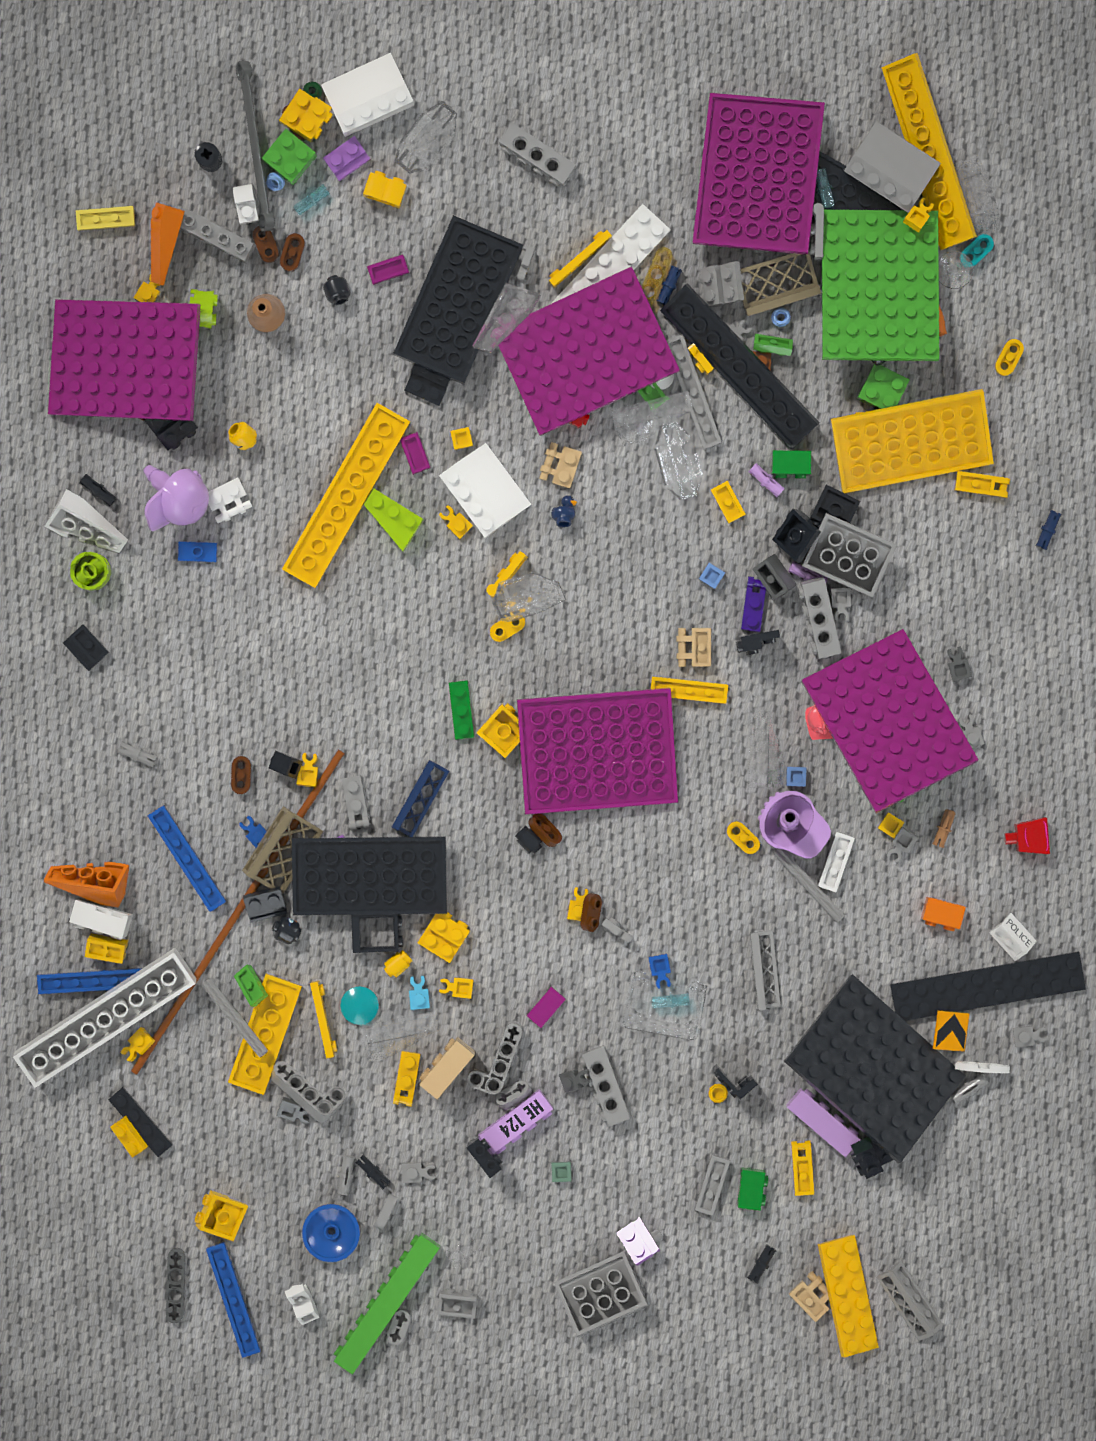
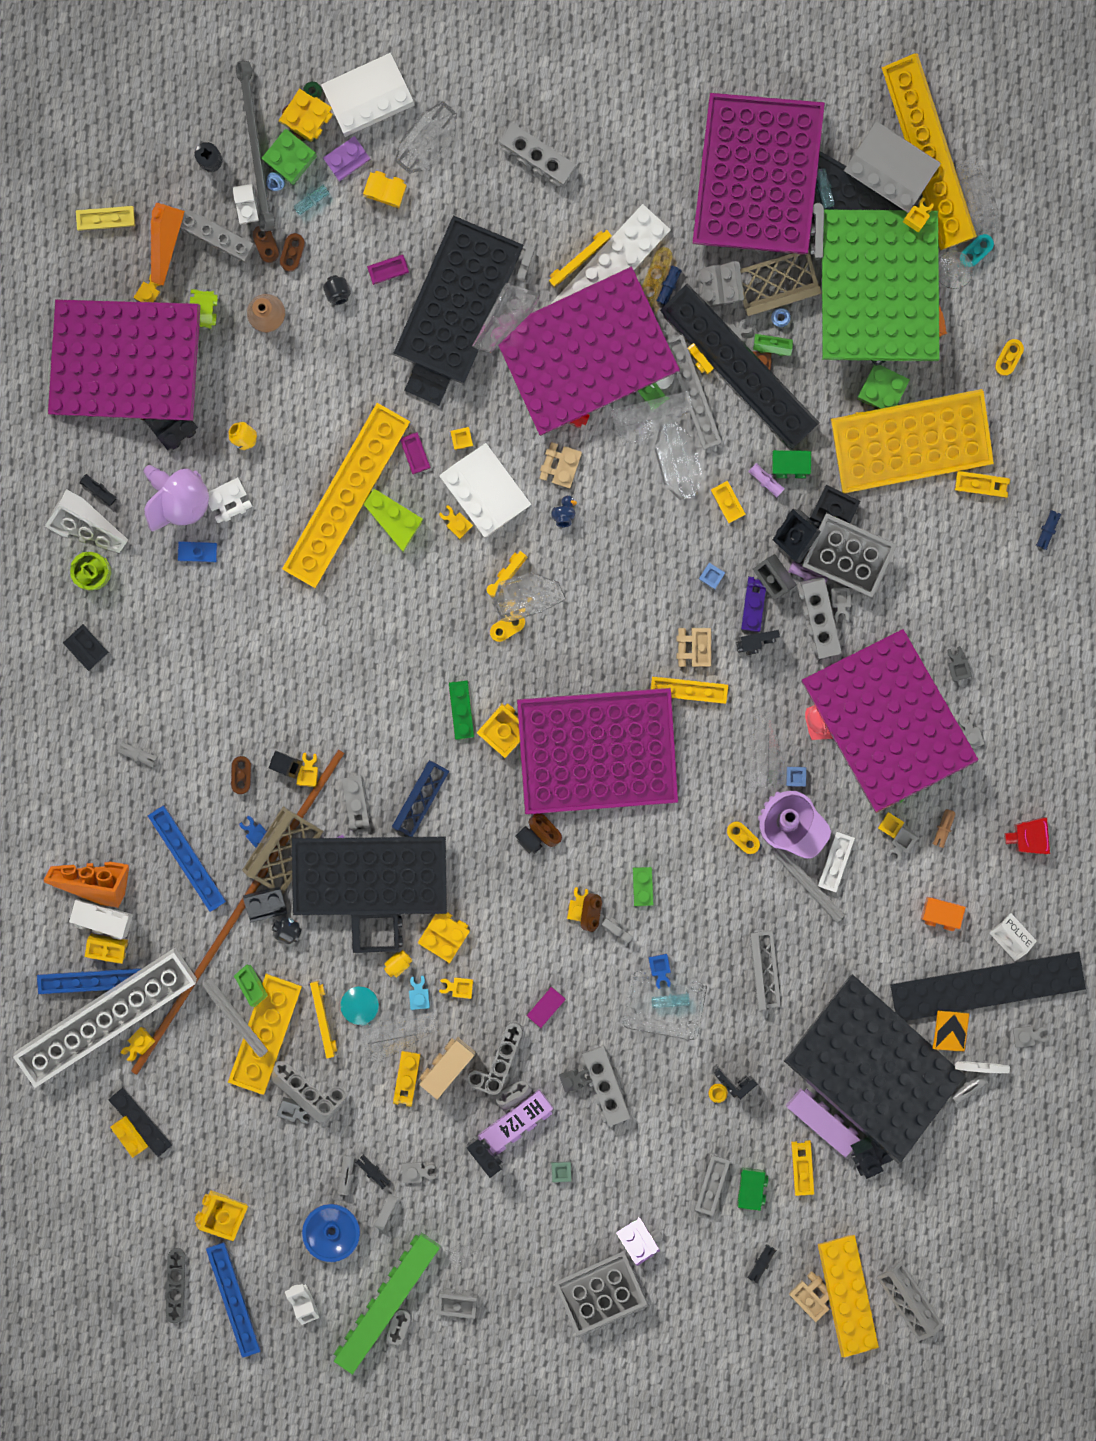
none -> bright green plate [633,867,653,906]

